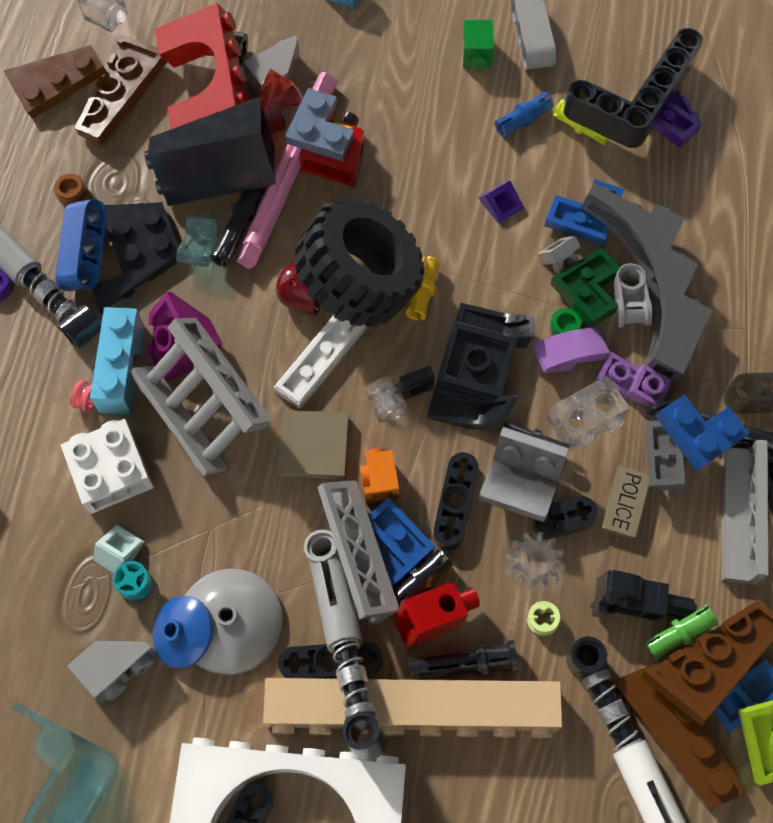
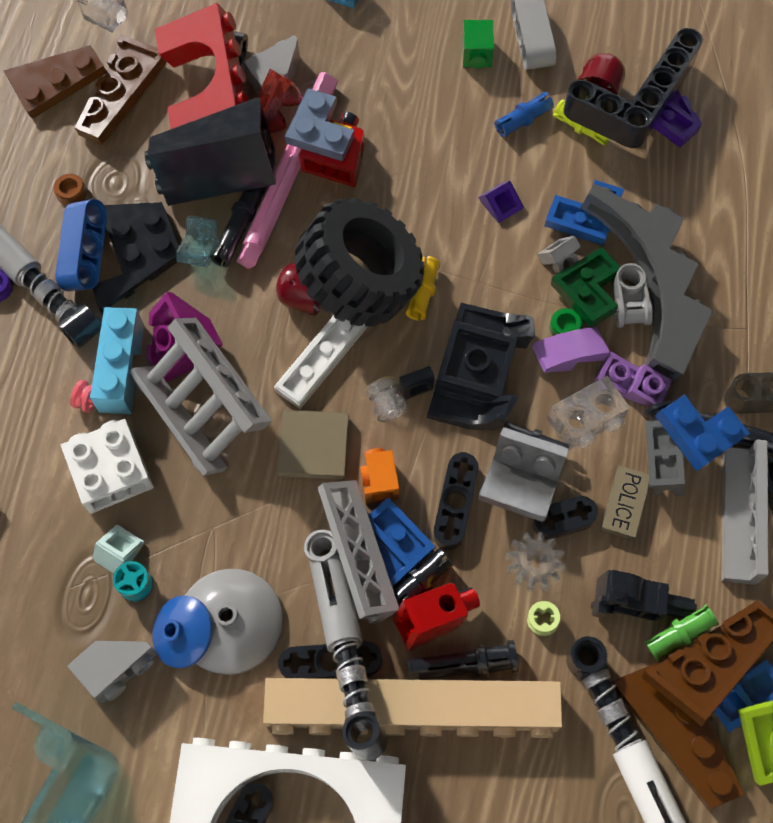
none -> dark red helmet [577,53,625,96]

